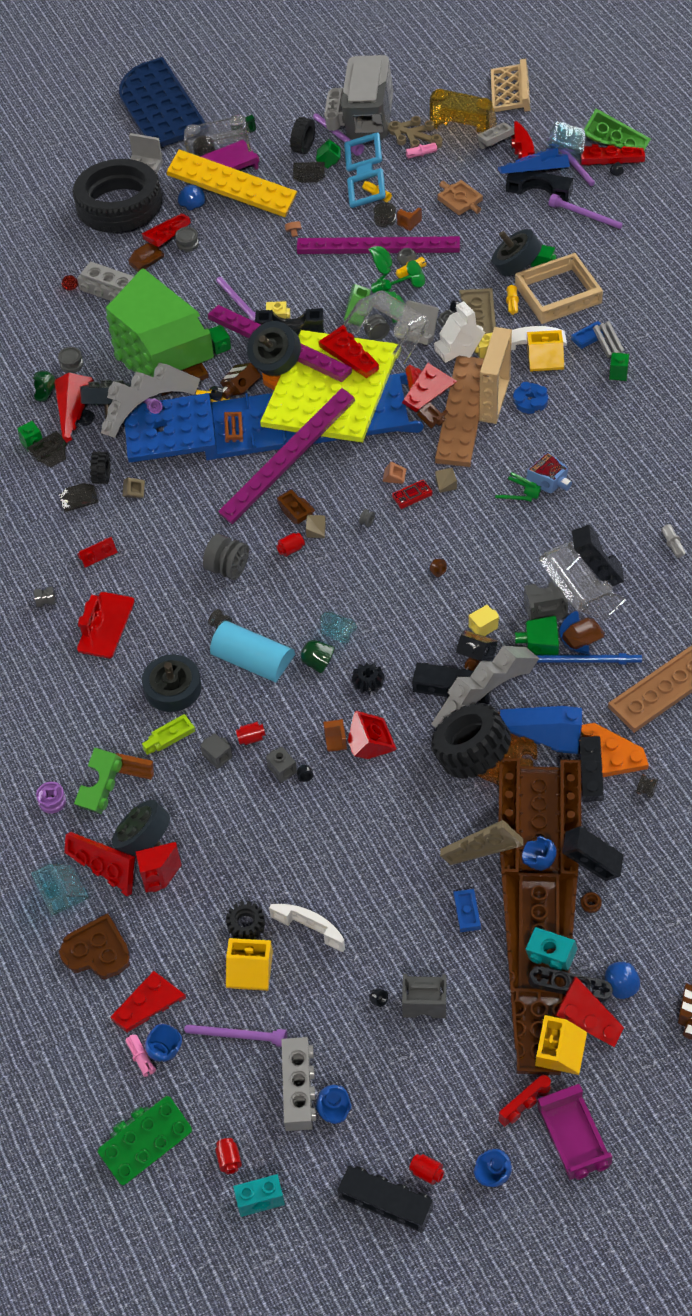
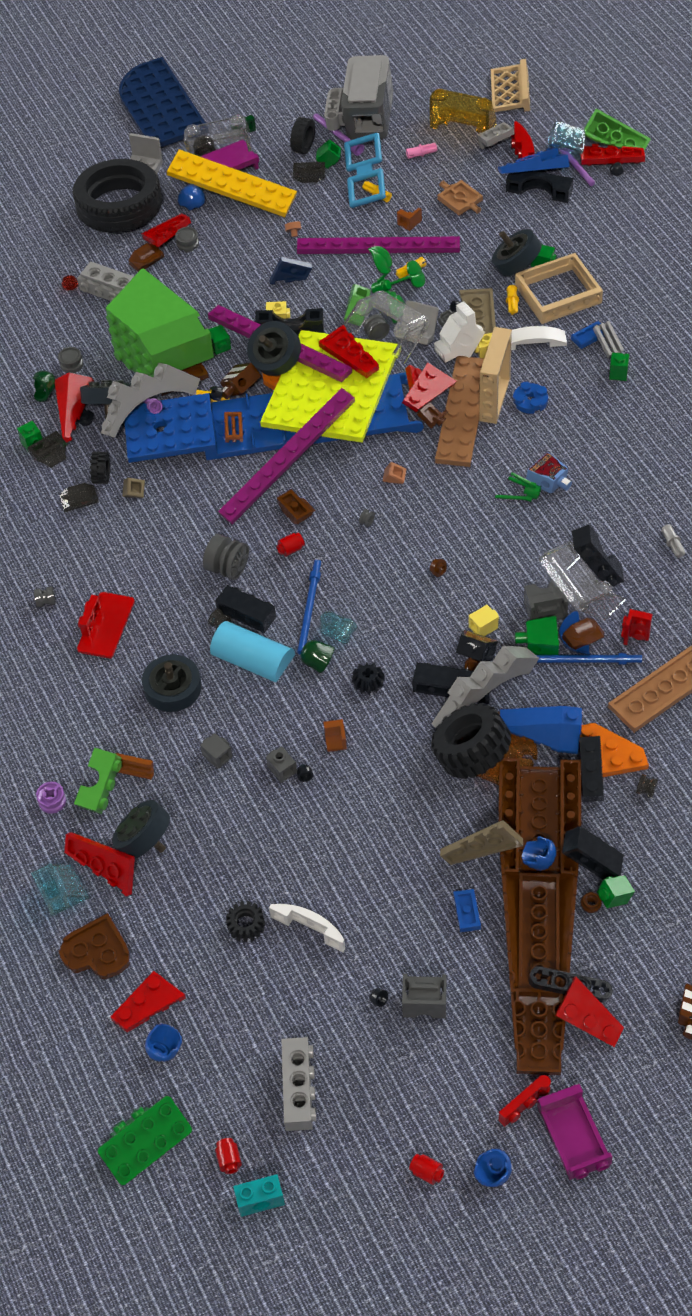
red hinge [77,537,118,568] -> none
bright pink axle [126,1034,156,1077] -> none
red slope [136,842,182,893] -> none
lime hinge [142,714,195,755] -> none
medium lavender piece [184,1025,287,1047] -> none
medium lavender piece [216,277,255,322] -> none
yellow slope [226,938,273,991] -> none
red brick [236,721,266,745] -> none
dark tan slope [306,515,326,538] -> none
blue hair [316,1084,351,1124] -> none
black brick [337,1166,433,1233] -> none
red slope [348,711,397,759] -> none
clear smoke wheel [374,202,396,227] -> none
dark tan plant [388,116,442,149] -> none
tile [392,479,433,509] -> none
dark grey plate [397,248,417,266] -> none
dark tan slope [435,468,457,493] -> none
teal brick [525,927,578,971] -> none
yellow slope [527,330,564,372] -> none
yellow slope [535,1015,587,1075] -> none
medium lavender piece [548,193,623,229] -> none
blue hair [604,962,640,999] -> none
none -> black brick [215,585,276,633]
none -> dark blue wing [269,257,312,285]
none -> blue bar [297,560,321,655]
none -> green brick [597,875,635,909]
none -> red bracket [621,609,653,645]

